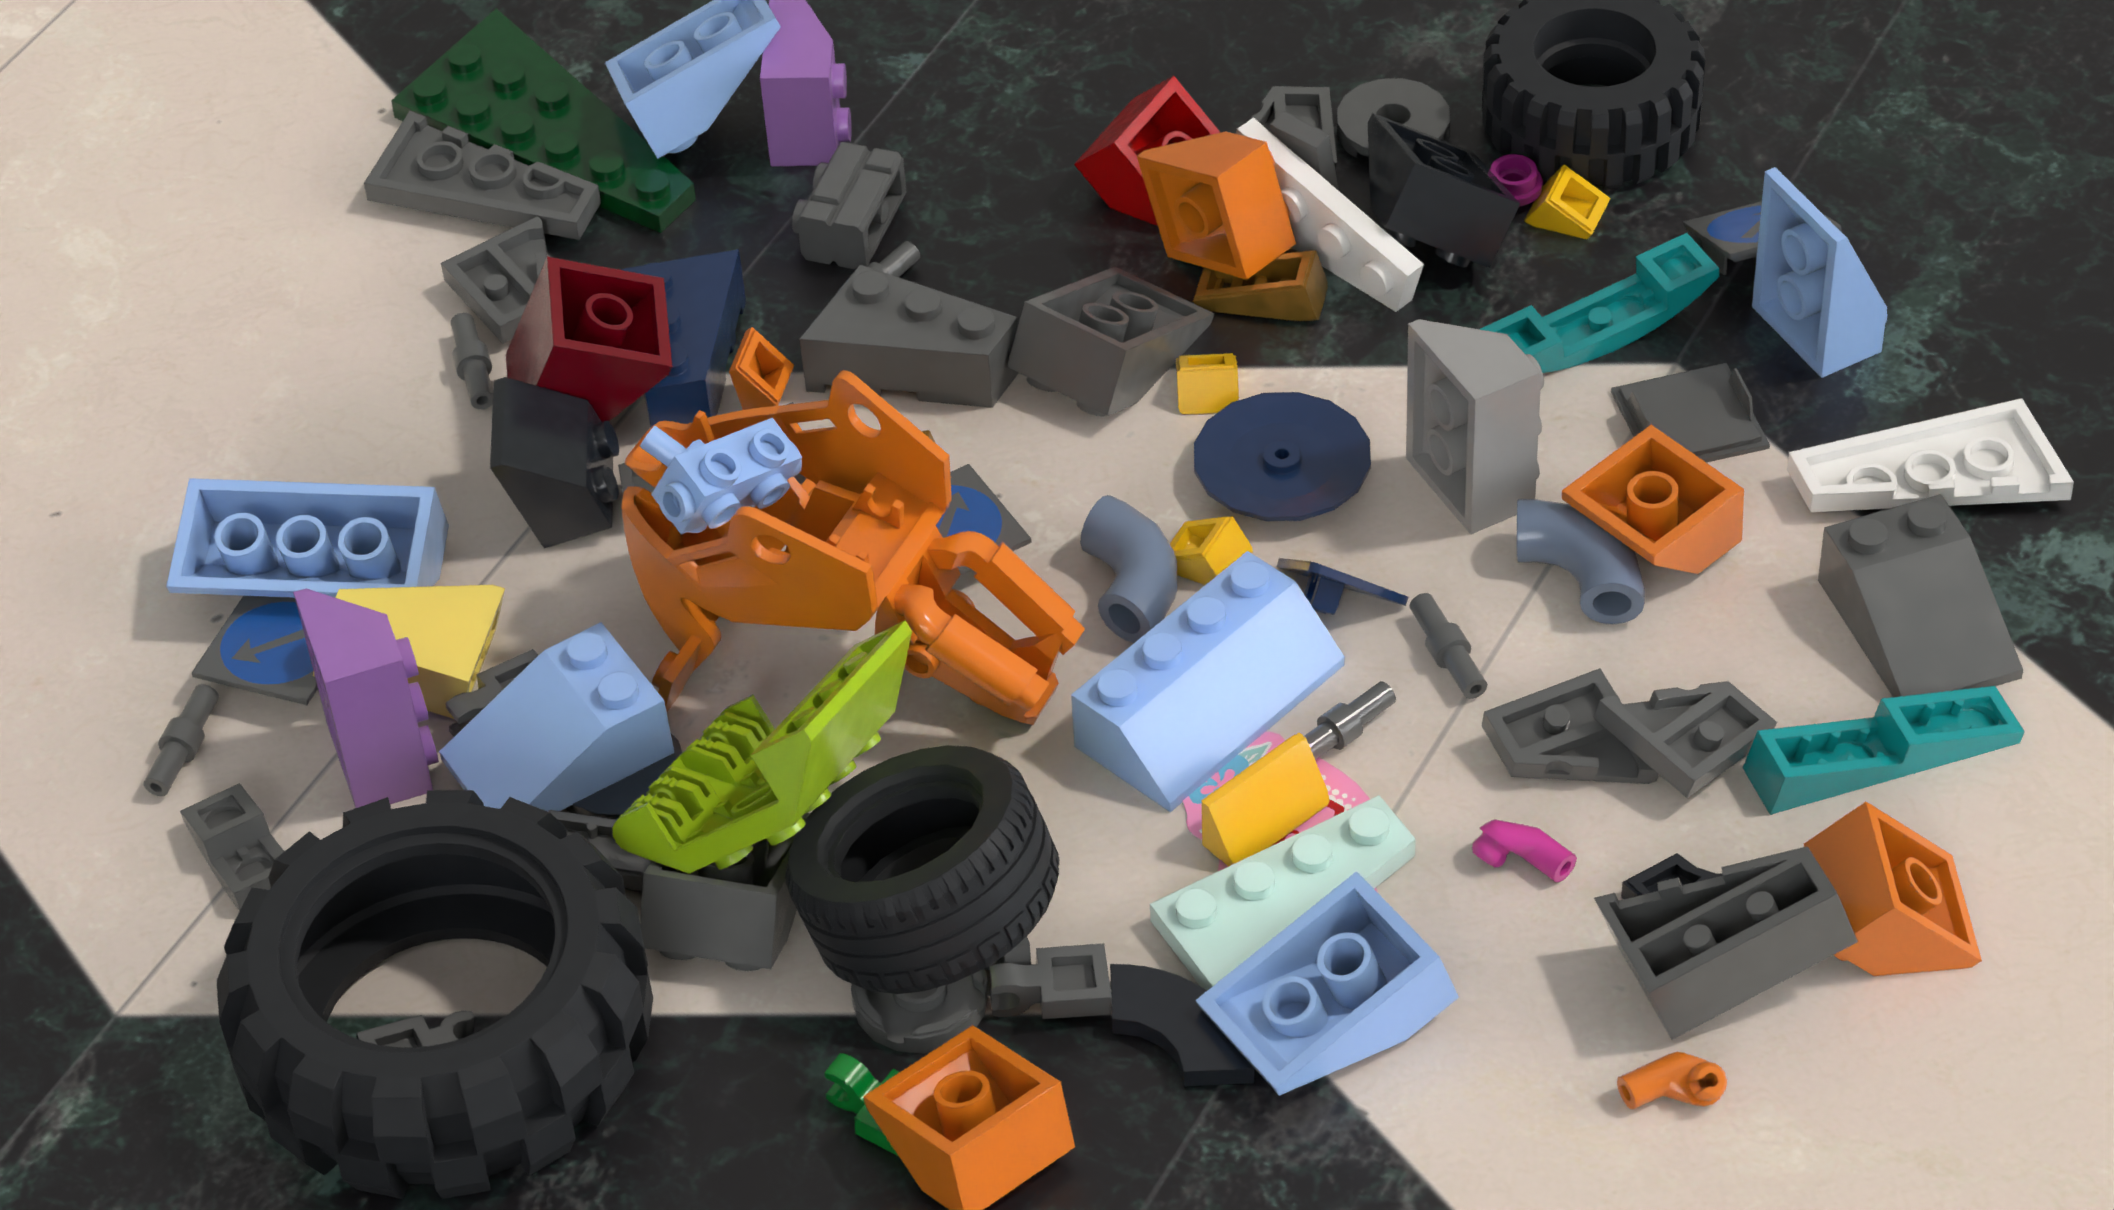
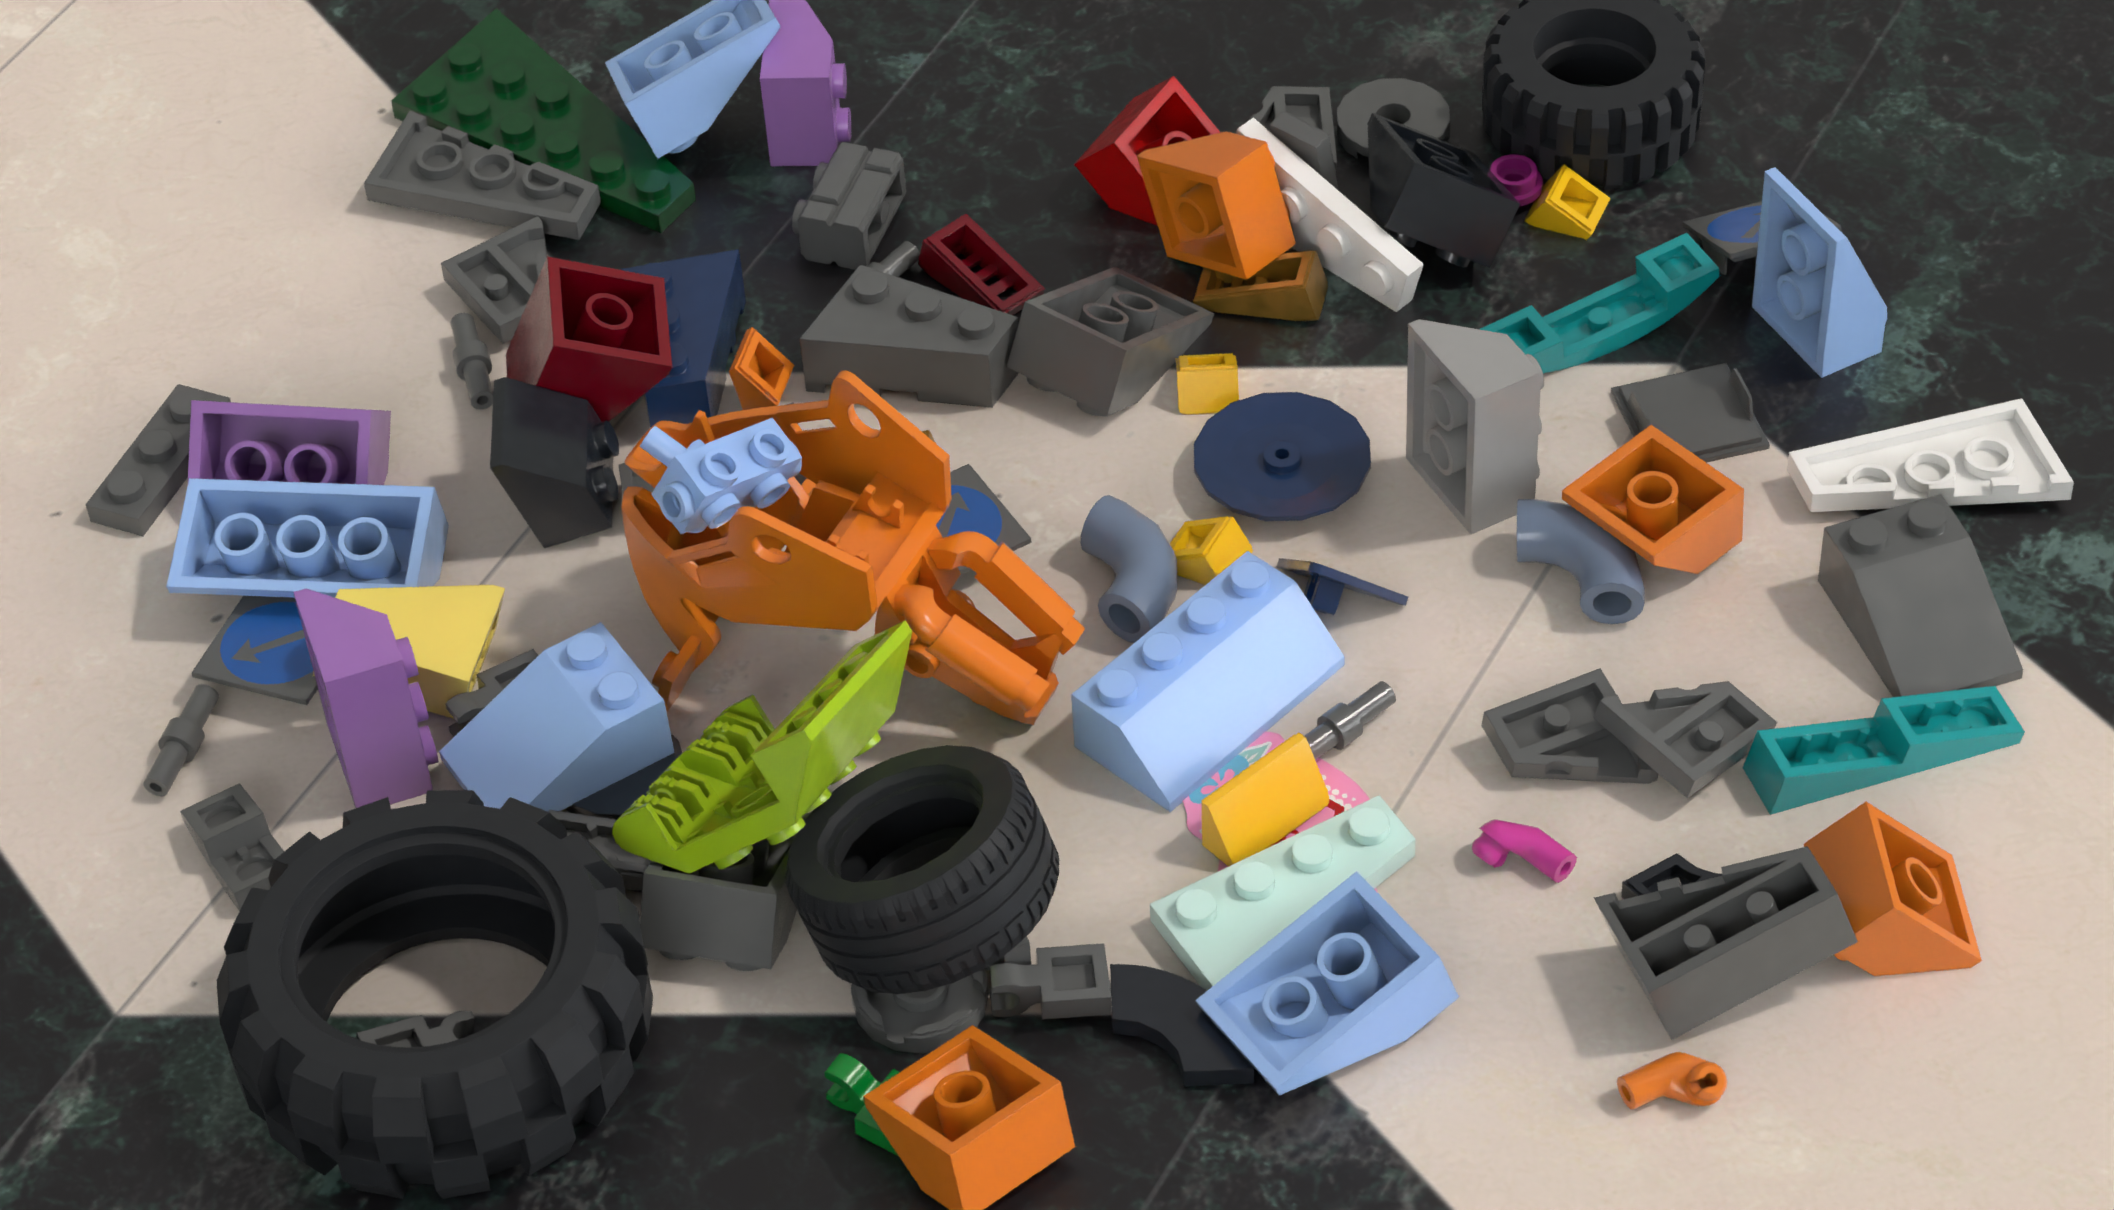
dark grey bar [1409,593,1488,699] -> none
none -> dark grey plate [85,384,231,536]
none -> medium lavender slope [187,400,391,487]
none -> dark red slope [918,214,1045,315]

